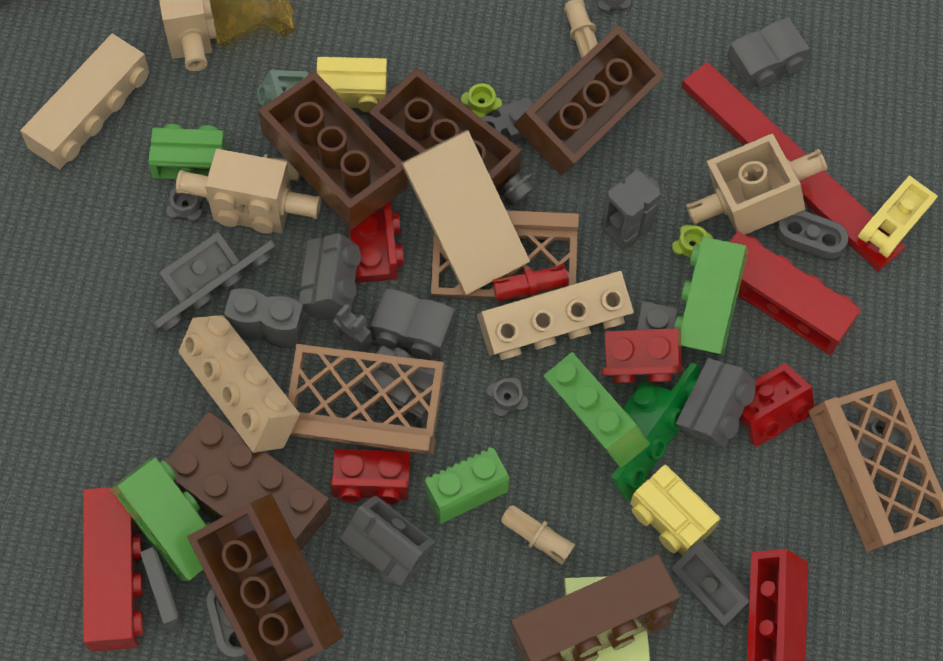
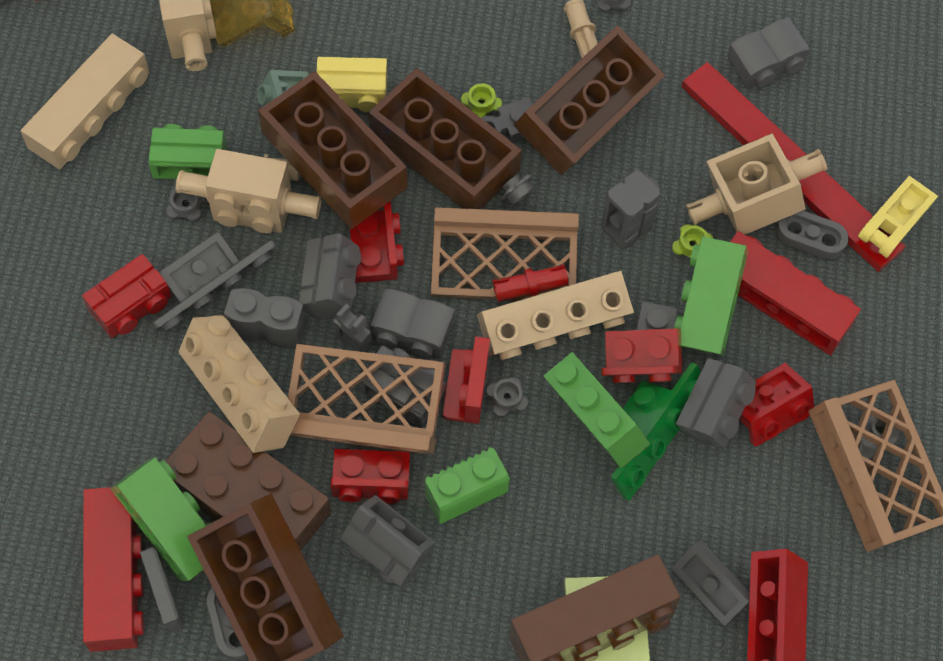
tan tile [401,130,530,295] -> none
tan axle [501,505,576,565] -> none
light yellow brick [630,465,721,556] -> none
none -> red brick [81,254,171,338]
none -> red bracket [443,336,490,424]

